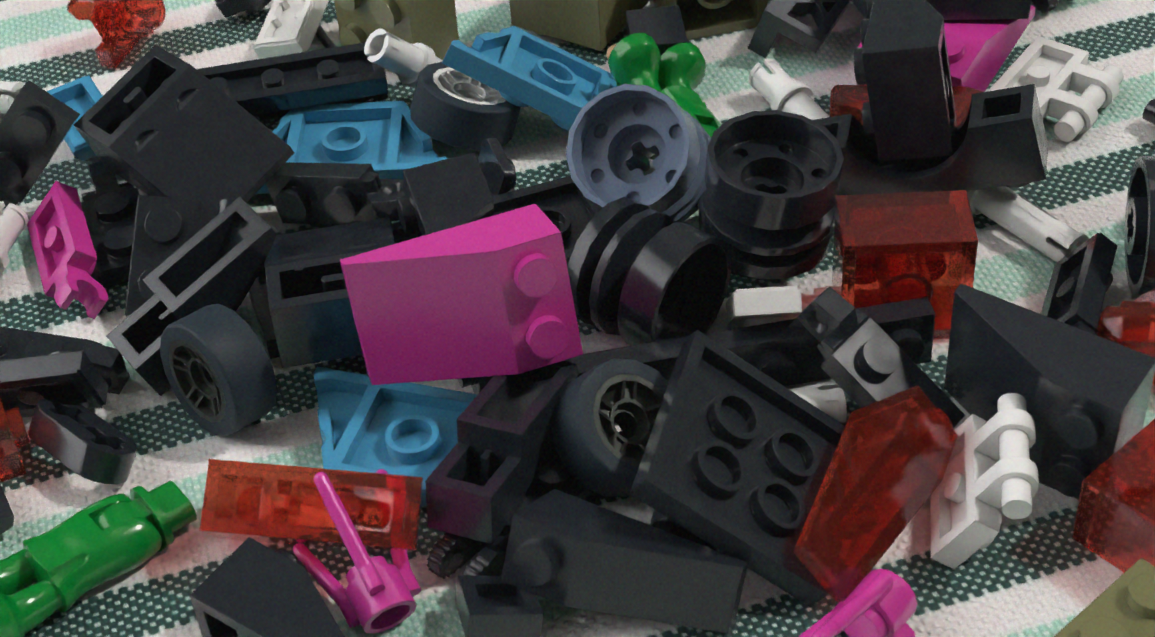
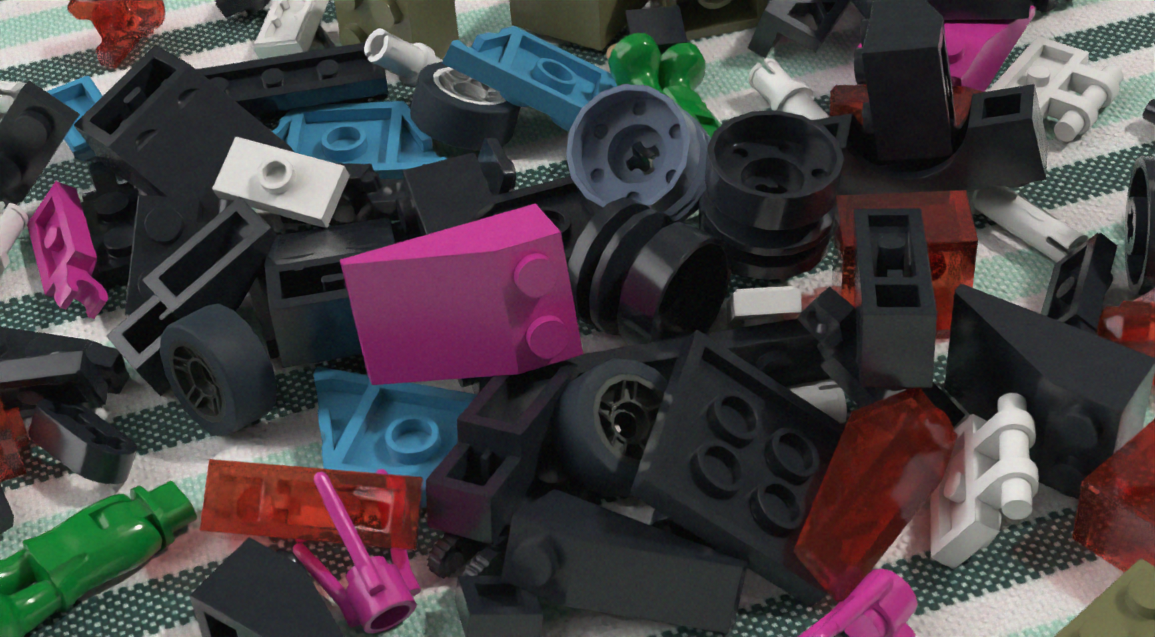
none -> white plate [212,137,350,228]
none -> black slope [853,208,937,391]

